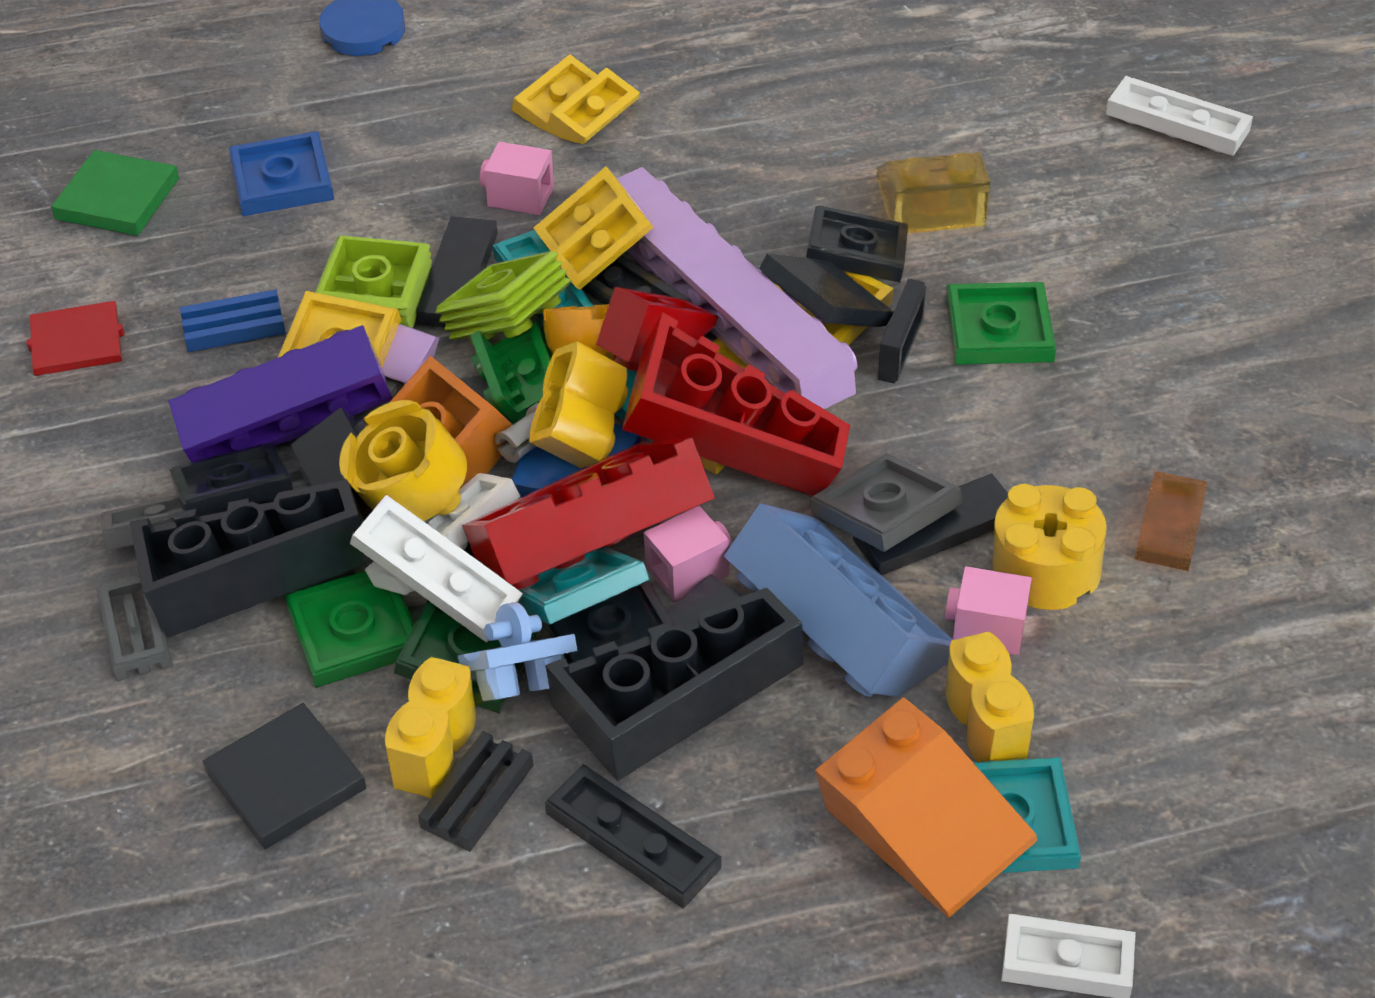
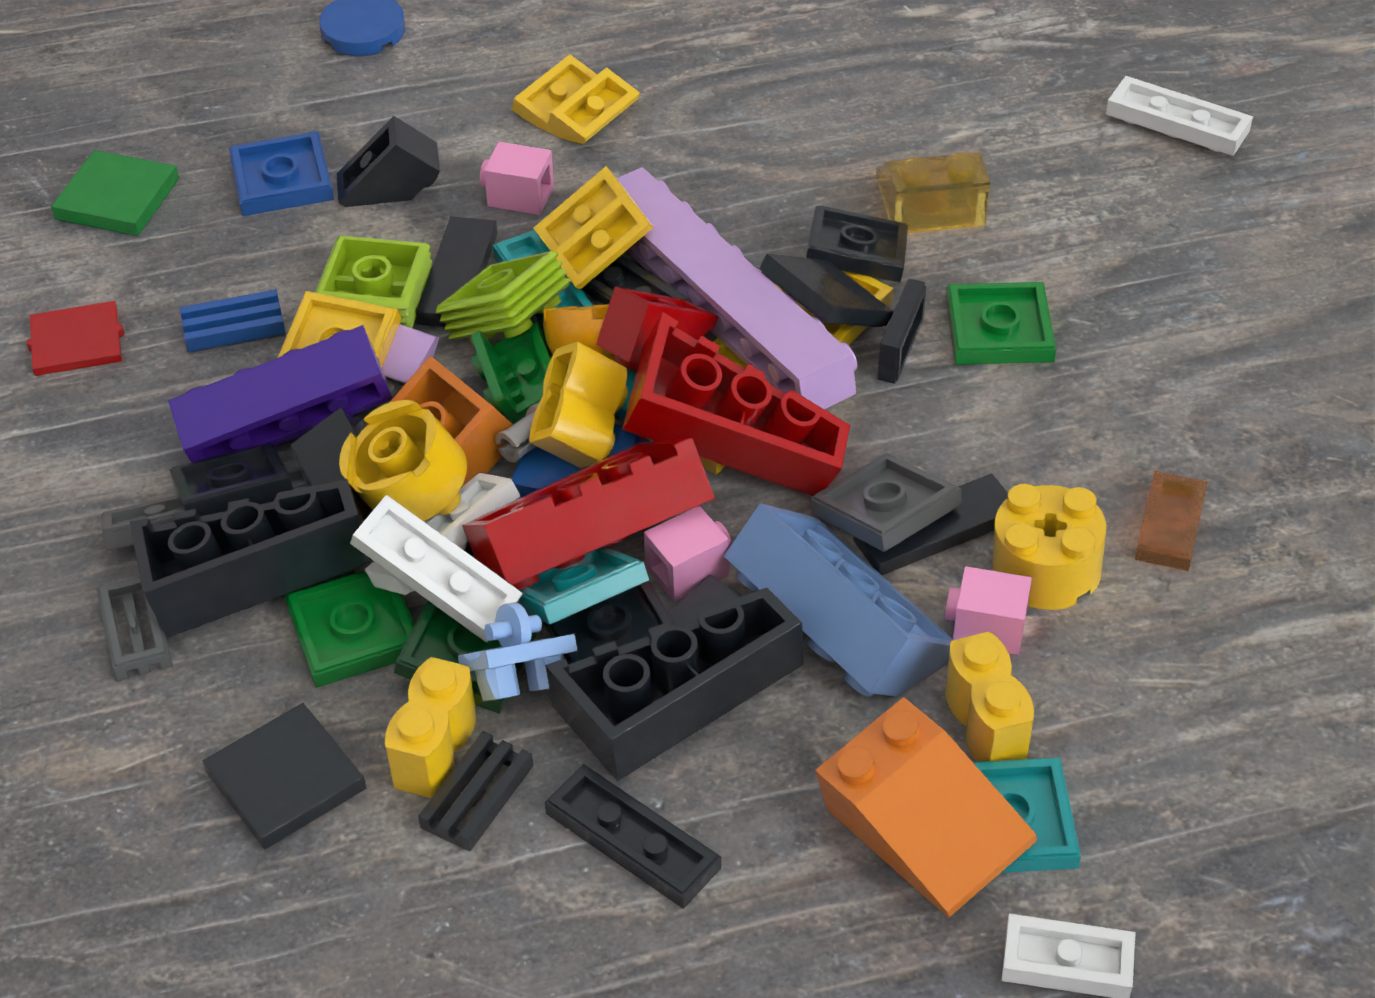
none -> black slope [337,116,440,207]

